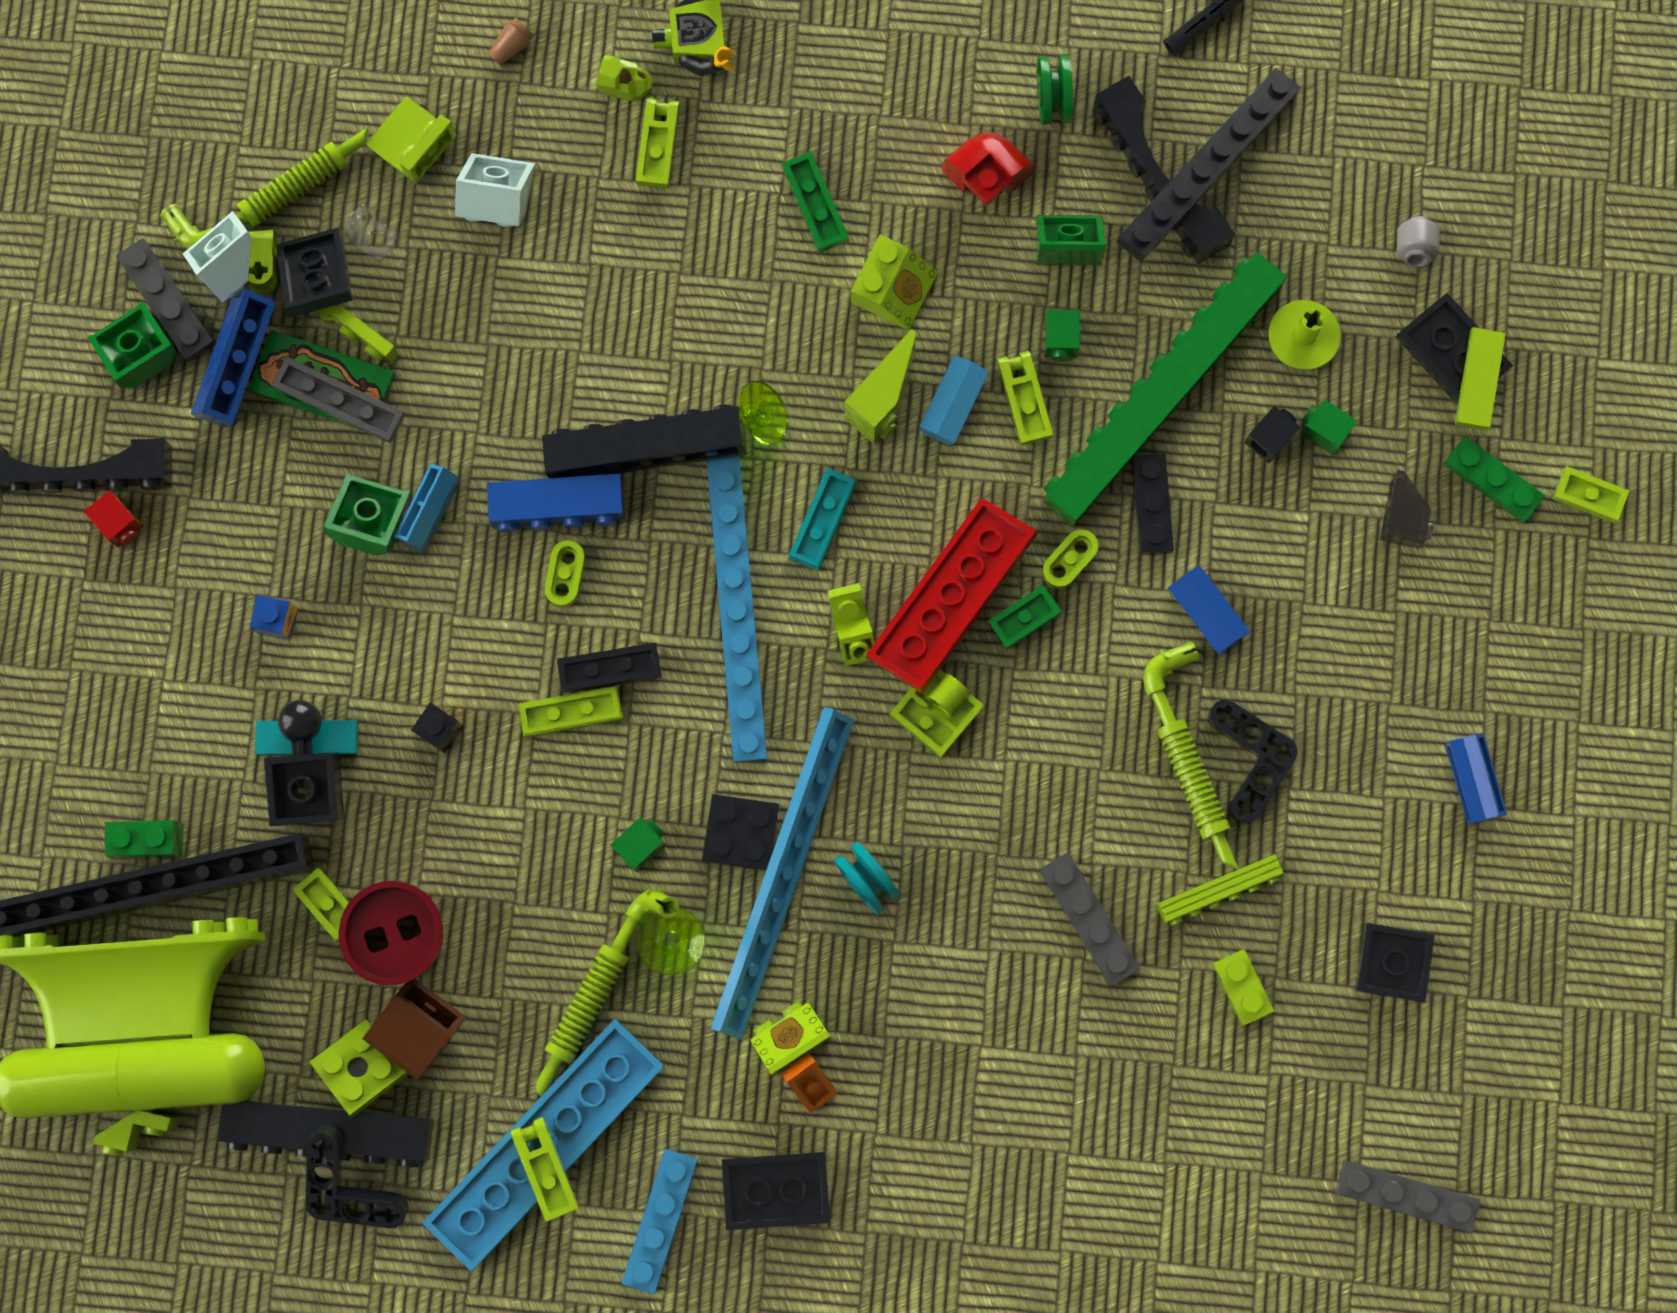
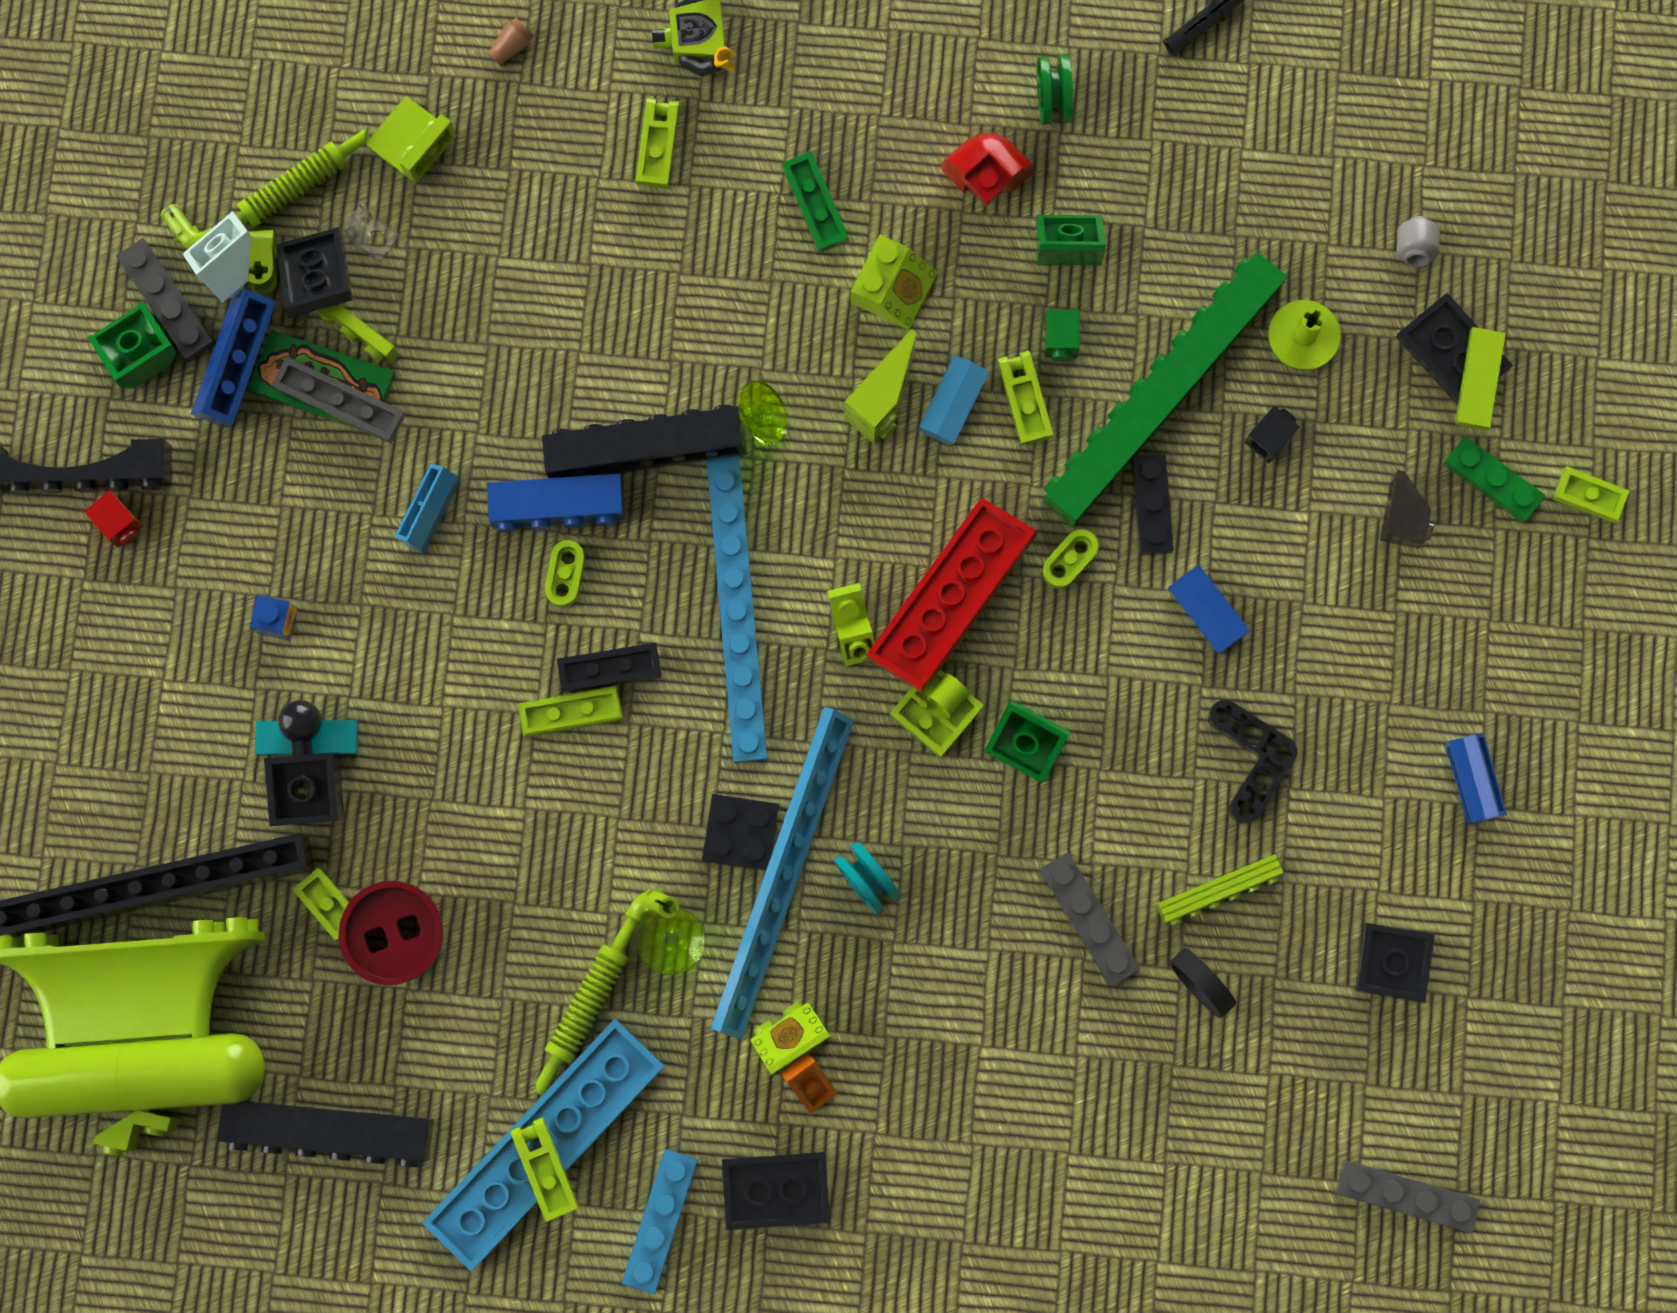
green brick [104,820,183,860] -> none
black beam [305,1124,409,1228] -> none
lime piece [310,1019,408,1118] -> none
green slope [323,473,410,555] -> none
reddish brown slope [362,979,467,1080] -> none
black brick [411,702,464,754] -> none
light aqua slope [455,153,535,227] -> none
lime rock [597,55,653,101] -> none
green brick [611,817,665,872] -> none
teal tile [788,468,857,572] -> none
green plate [987,585,1062,650] -> none
black arch [1092,75,1235,264] -> none
black plate [1117,68,1301,263] -> none
lime piece [1143,641,1239,869] -> none
lime plate [1212,949,1274,1026] -> none
green brick [1300,399,1357,455] -> none
none -> green slope [984,700,1071,783]
none -> black tyre [1169,948,1237,1018]

